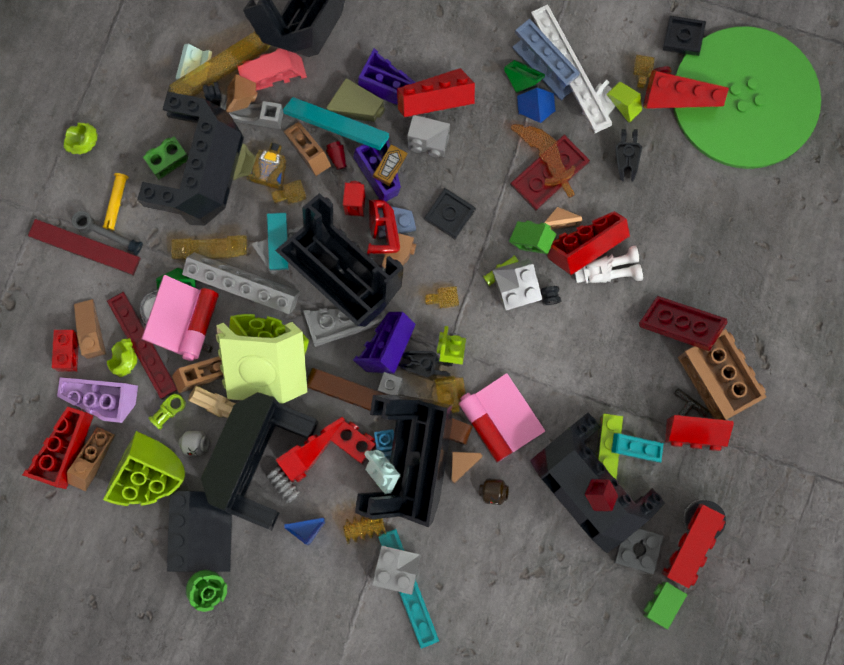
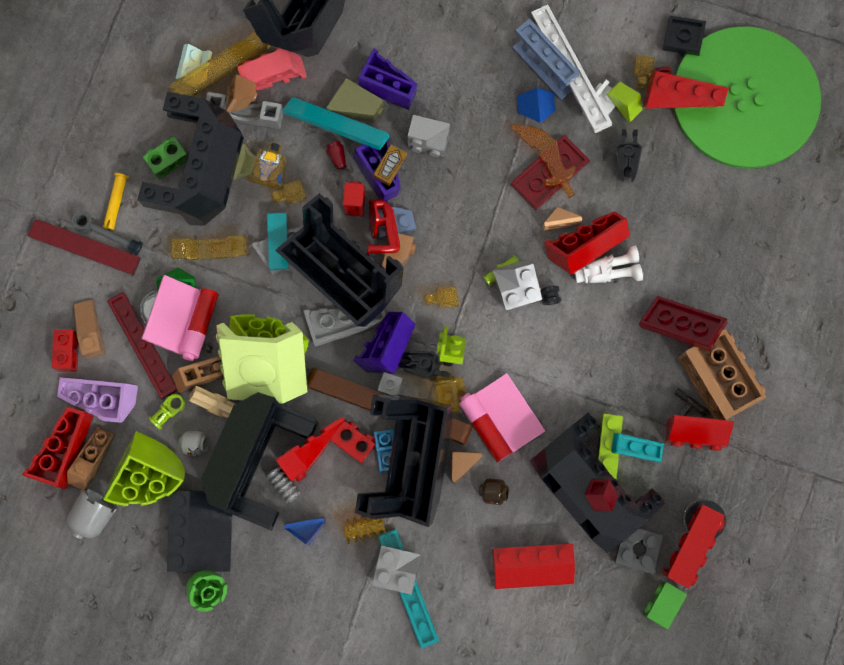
lime hair [64,123,98,154] -> none
lime hair [106,338,137,377] -> none
light grey brick [182,252,300,314] -> none
black wheel [202,81,222,102] -> none
medium nougat slope [283,122,331,176] -> none
light aqua bracket [364,450,400,494] -> none
red wedge [397,68,475,117] -> none
black tile [424,188,476,239] -> none
green slope [504,60,545,93] -> none
bright green brick [509,220,556,254] -> none
none -> light grey cylinder [67,489,117,539]
none -> red slope [492,544,575,589]

